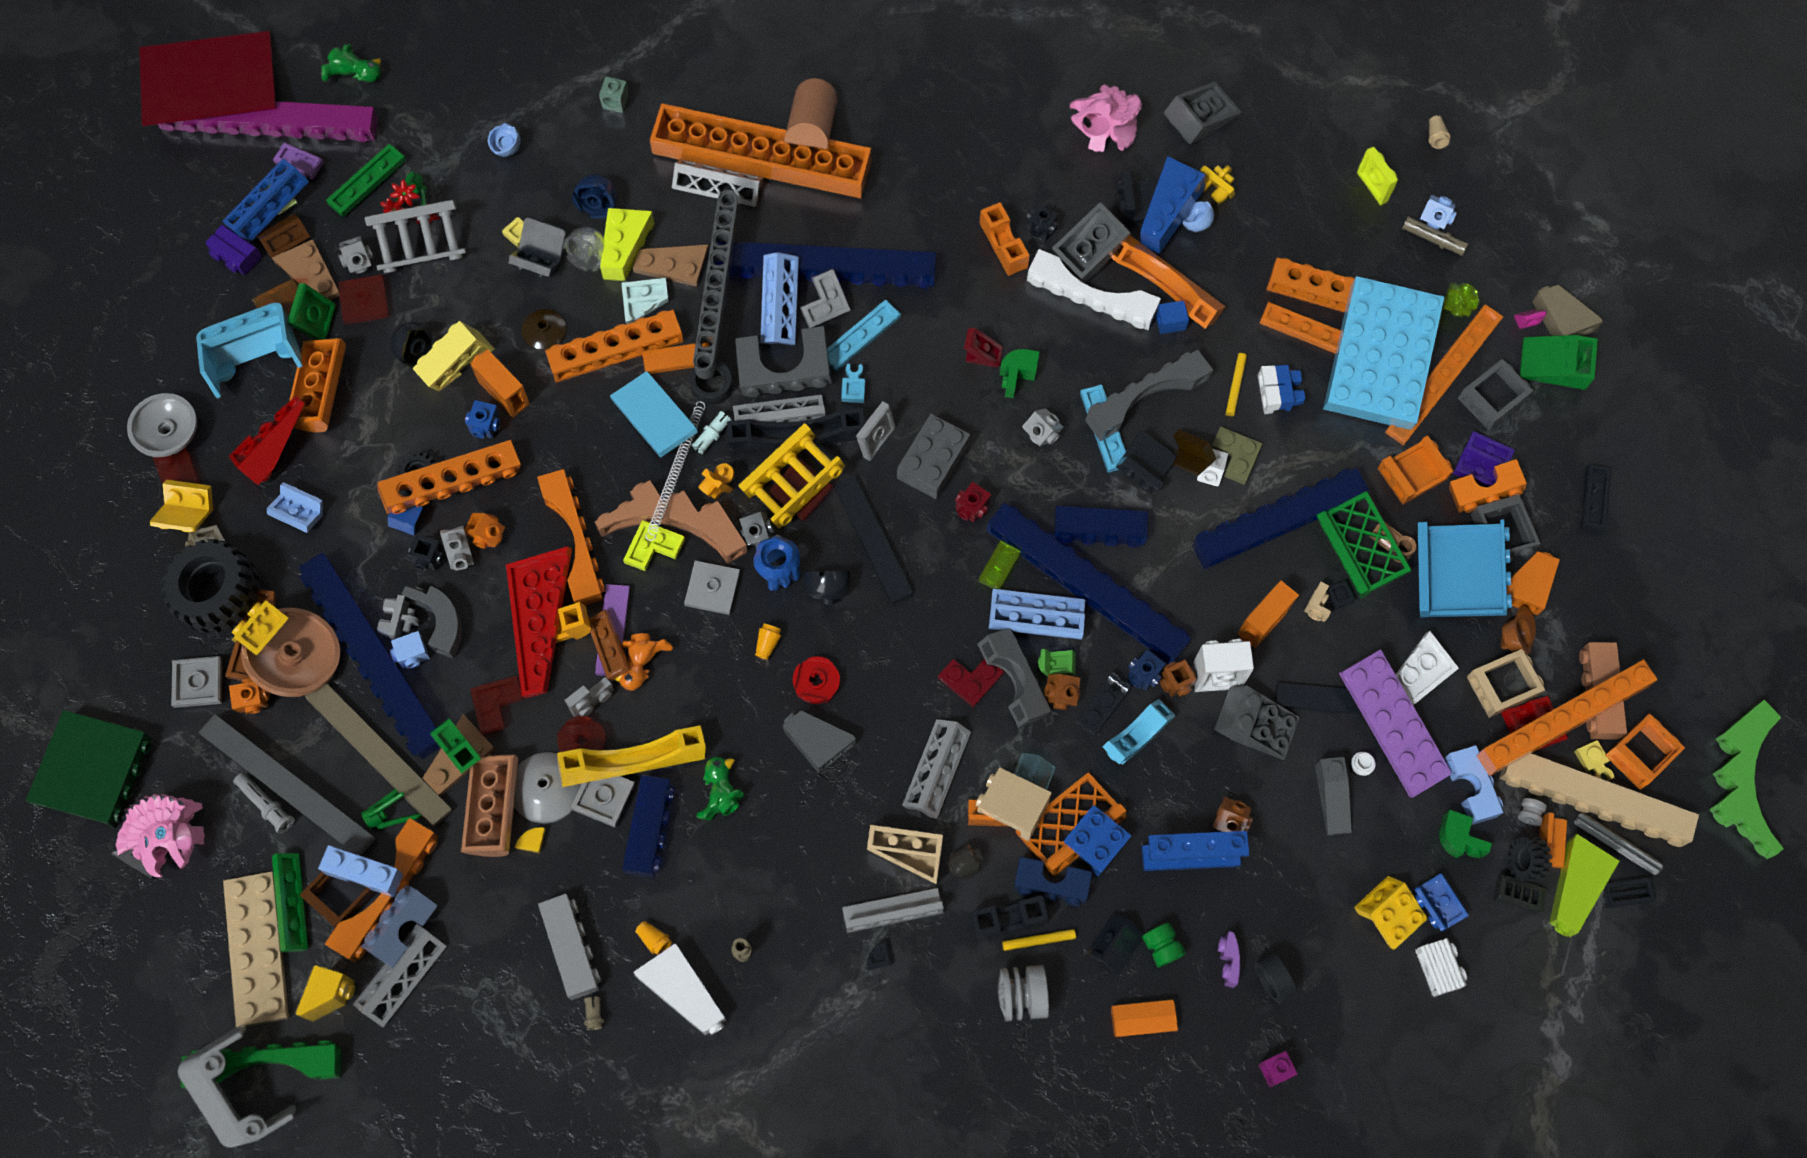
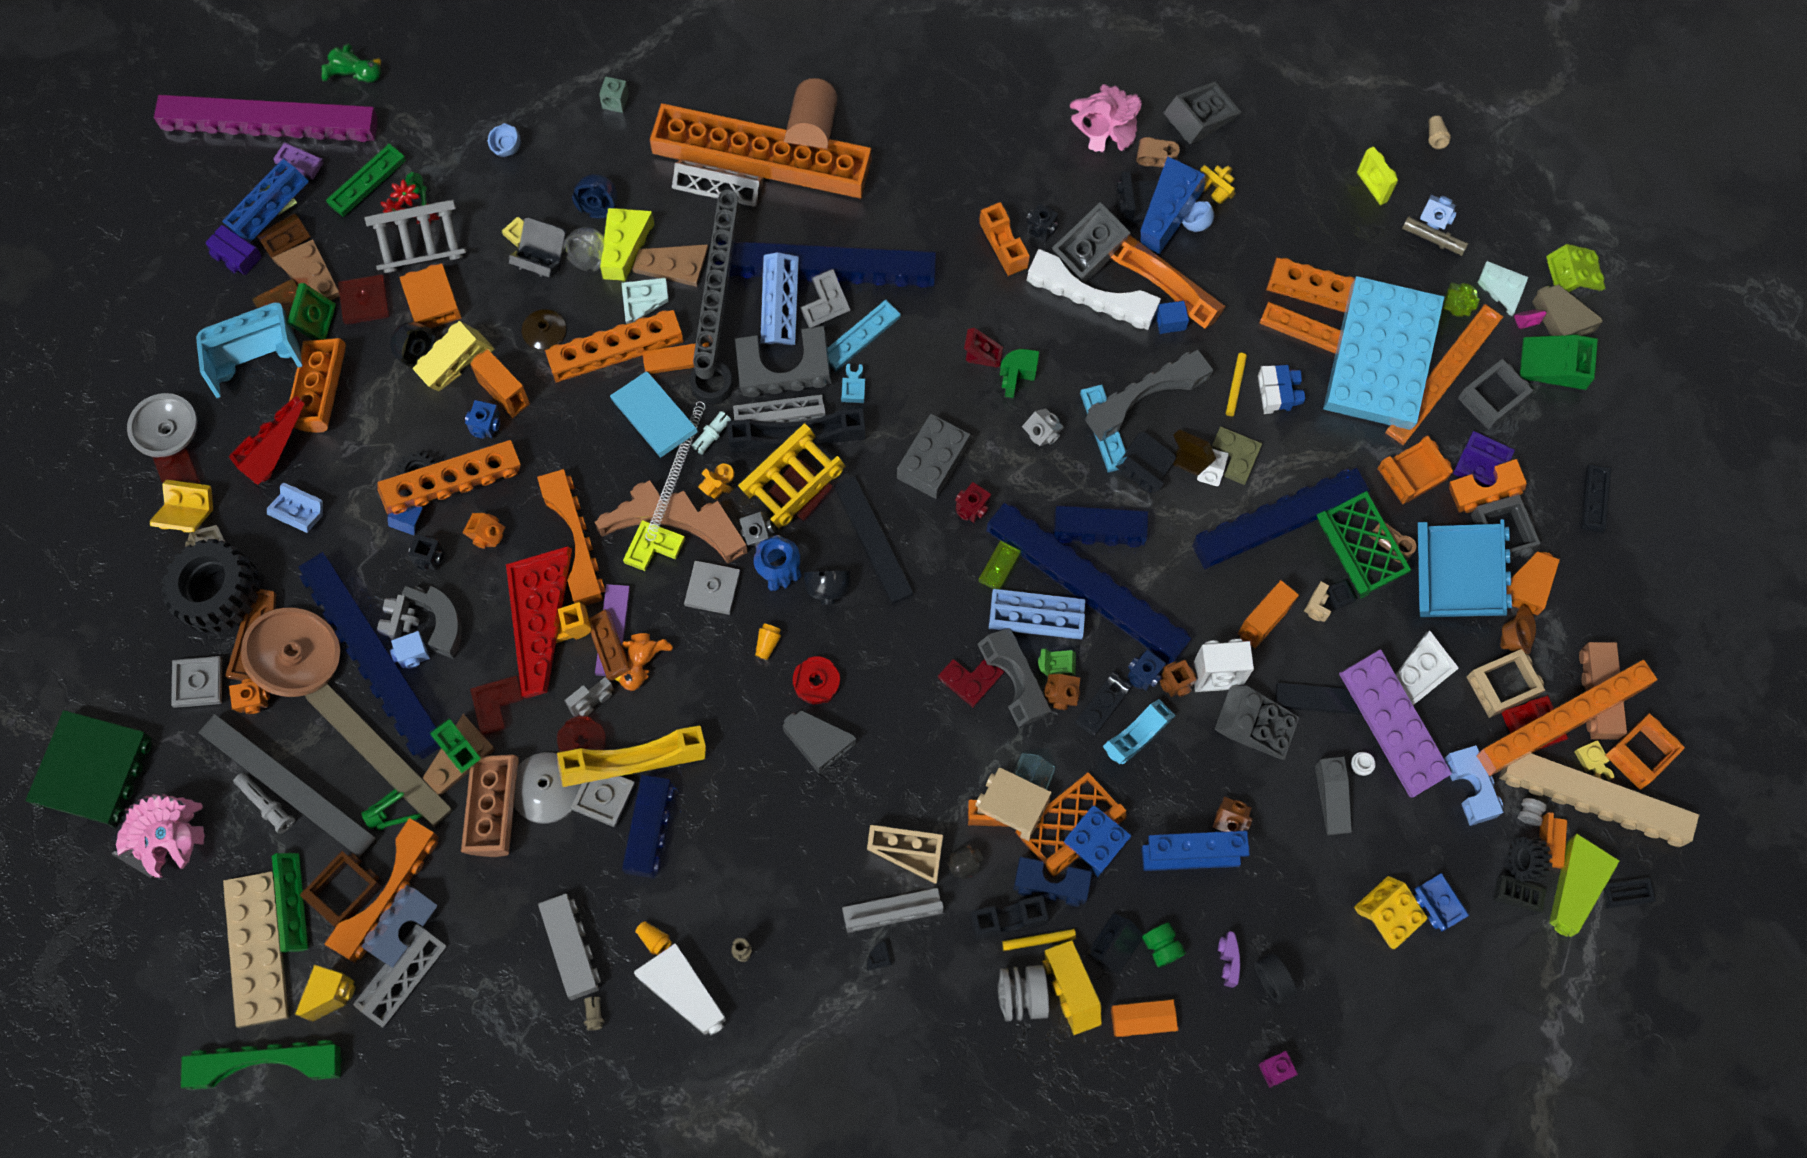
dark red piece [140,31,276,126] -> none
light grey windscreen [178,1023,296,1148] -> none
yellow bracket [231,600,289,656] -> none
light blue arch [318,845,403,897] -> none
light grey brick [339,236,373,273] -> none
light grey hips [440,526,474,571] -> none
yellow tile [515,828,546,853] -> none
green animal [696,756,744,821] -> none
light grey plate [856,401,896,461] -> none
light grey fence [902,719,971,819] -> none
white brick [1416,938,1467,997] -> none
green brick [1439,810,1492,858] -> none
dark grey axle [1574,812,1663,875] -> none
bright green arch [1709,700,1783,859] -> none
none -> orange brick [399,264,461,328]
none -> yellow wedge [1042,940,1101,1035]
none -> medium nougat piece [1136,137,1179,168]
none -> light aqua wing [1478,261,1528,316]
none -> lime bracket [1546,244,1605,293]

